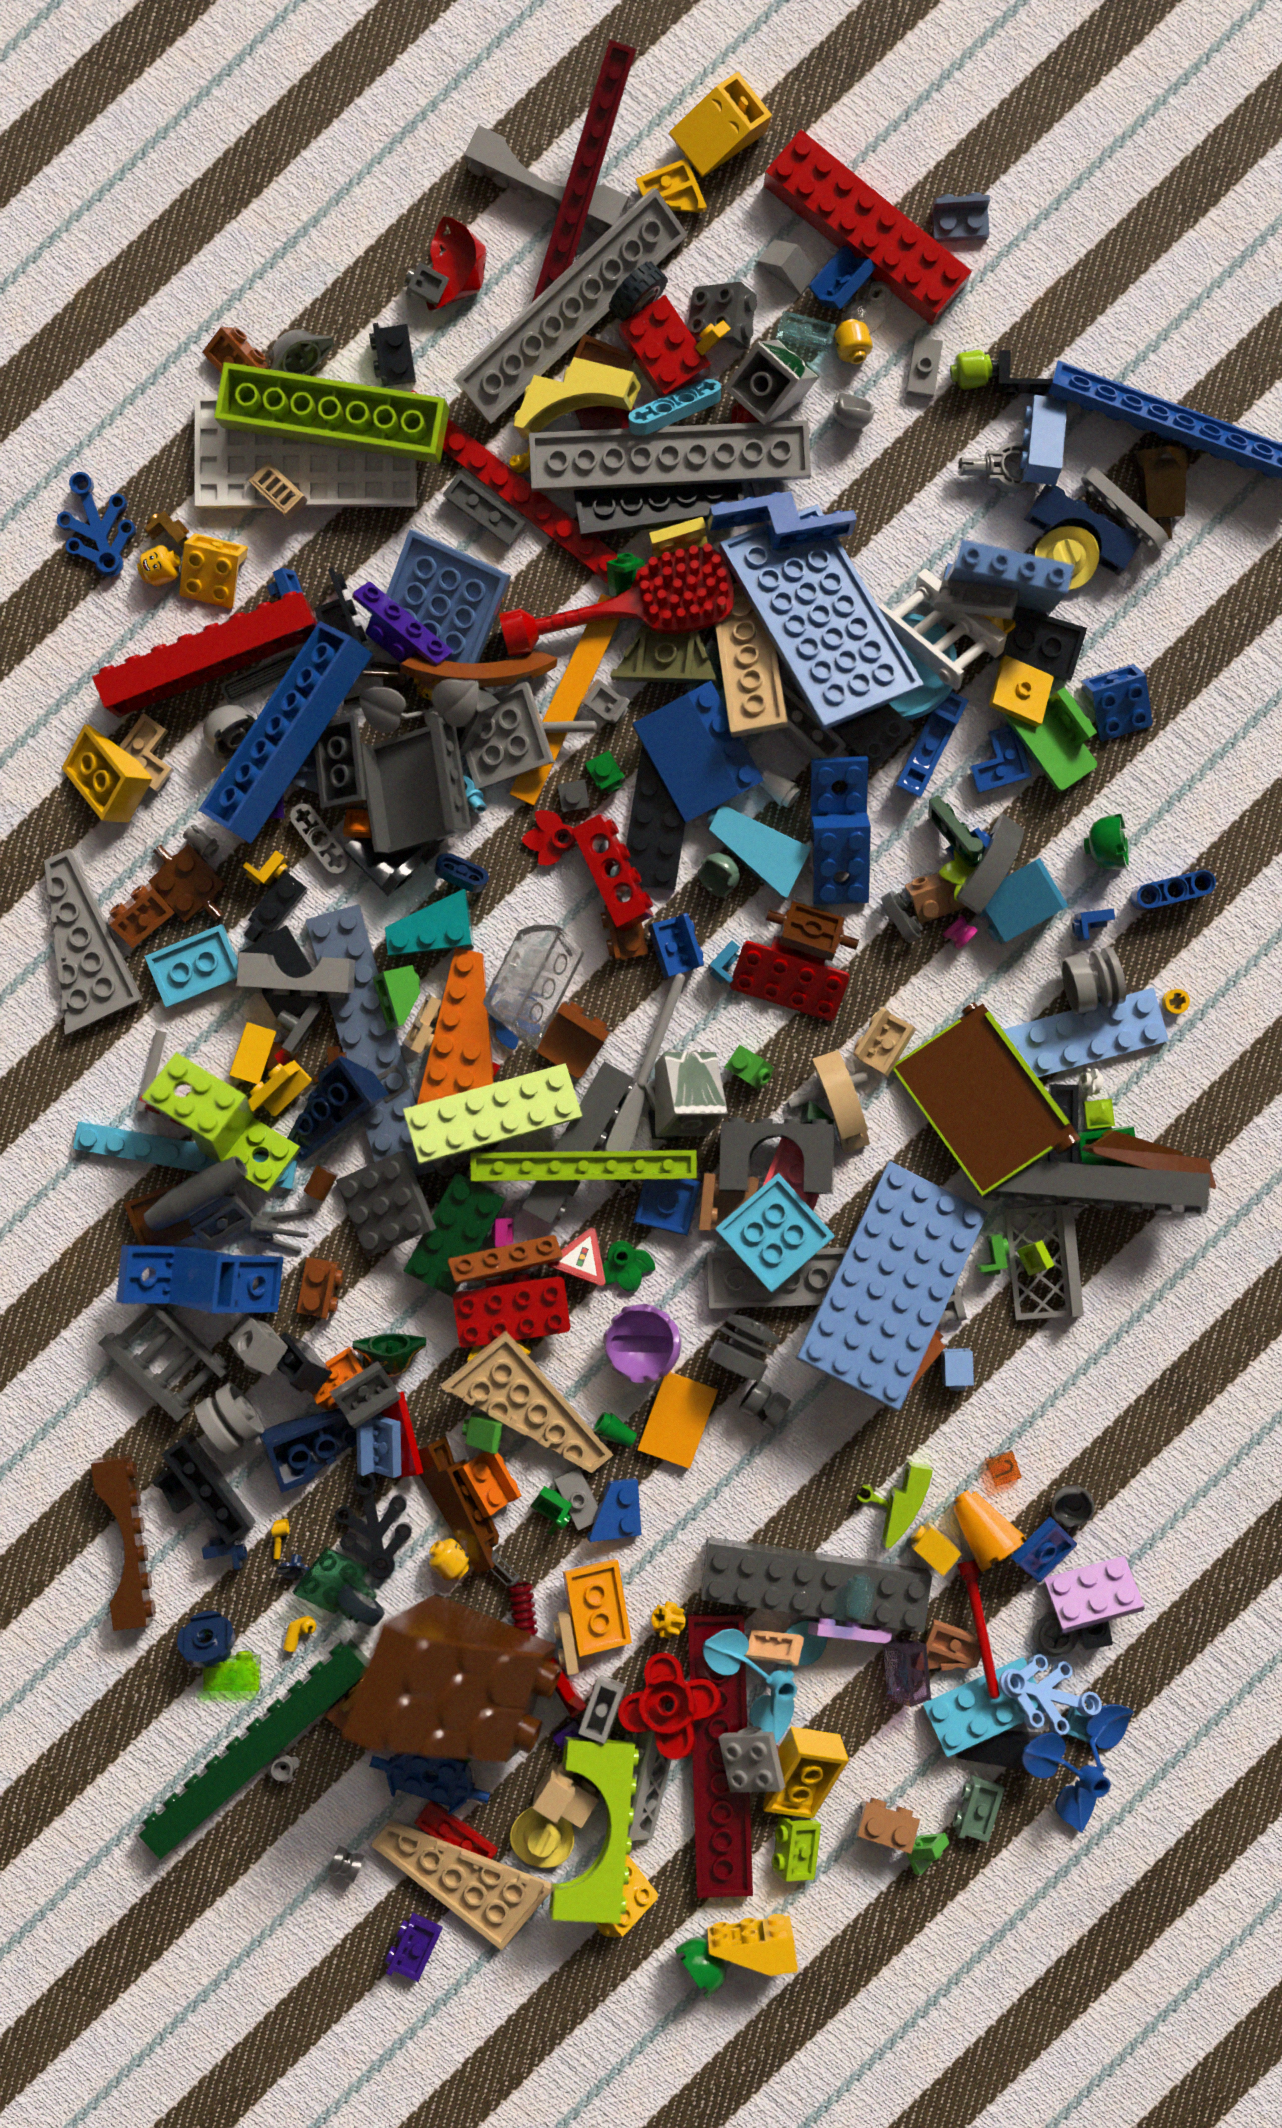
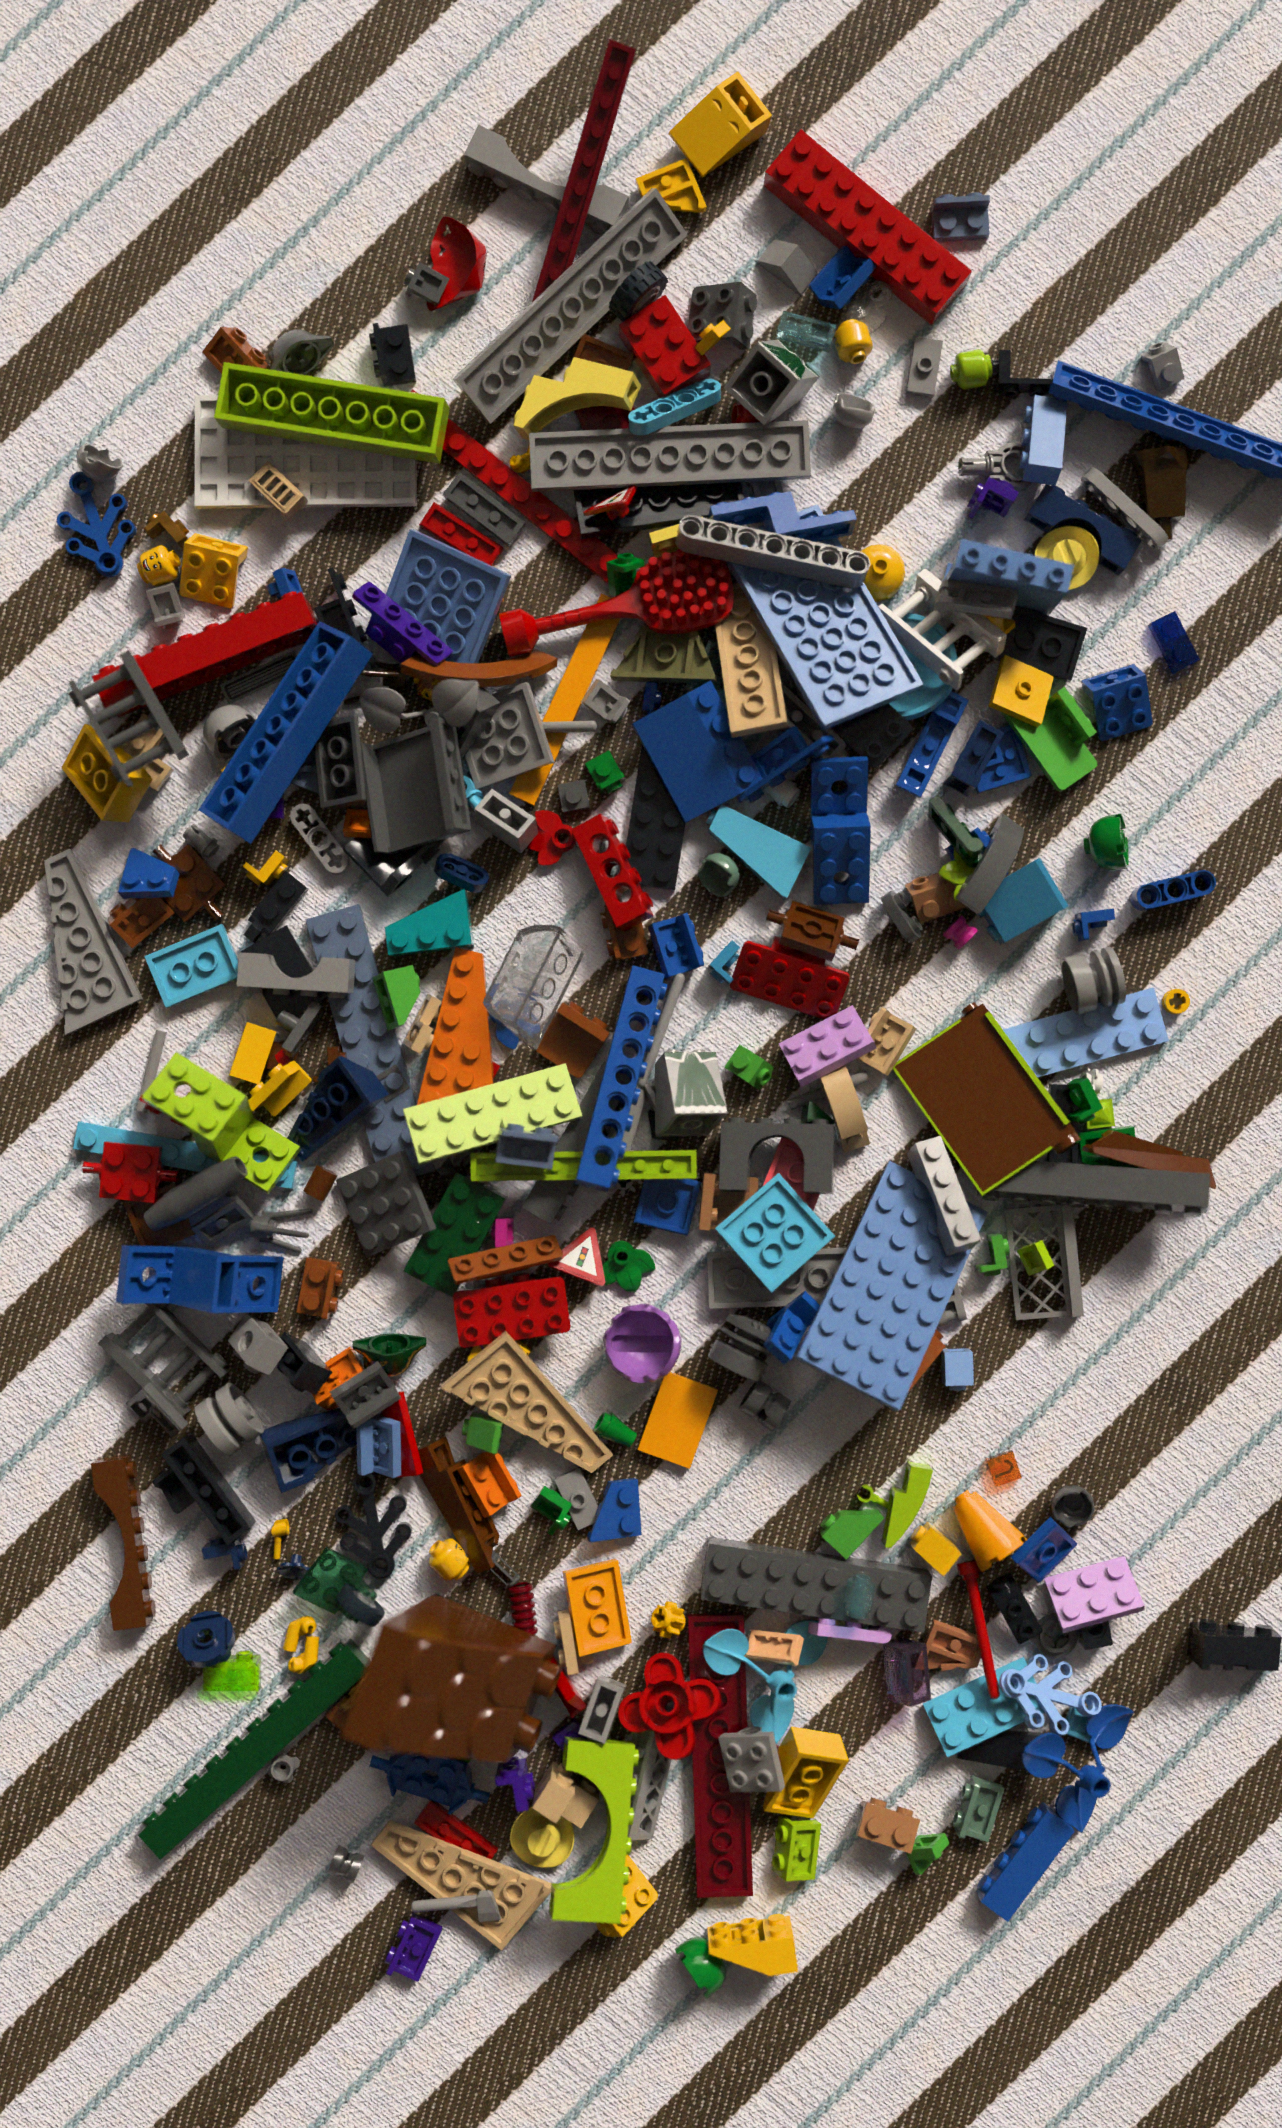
none -> dark grey fence [68,650,189,787]
none -> light grey hair [76,443,123,483]
none -> red plate [82,1141,179,1203]
none -> blue wing [118,848,180,899]
none -> dark grey tile [126,1382,188,1437]
none -> light grey bracket [146,582,184,629]
none -> yellow arm [288,1636,319,1674]
none -> light grey piece [411,1890,501,1922]
none -> red tile [419,502,504,566]
none -> light grey brick [474,789,538,853]
none -> sand blue bracket [495,1123,559,1169]
none -> dark purple bracket [495,1756,535,1812]
none -> blue brick [574,965,668,1192]
none -> piece [583,485,638,521]
none -> clear blue plate [642,682,662,715]
none -> light grey beam [676,515,870,588]
none -> blue bracket [737,726,835,803]
none -> blue bracket [764,1291,820,1365]
none -> lavender plate [779,1005,876,1087]
none -> bright green slope [820,1509,884,1560]
none -> yellow cylinder [857,544,905,602]
none -> arch [907,1136,981,1257]
none -> dark blue bracket [943,720,1004,796]
none -> dark purple bracket [967,477,1019,519]
none -> blue brick [976,1802,1075,1922]
none -> black bracket [986,1573,1043,1644]
none -> green bracket [1066,1078,1103,1124]
none -> light grey bracket [1141,342,1185,391]
none -> clear blue plate [1148,611,1200,674]
none -> black wedge [1187,1619,1282,1671]

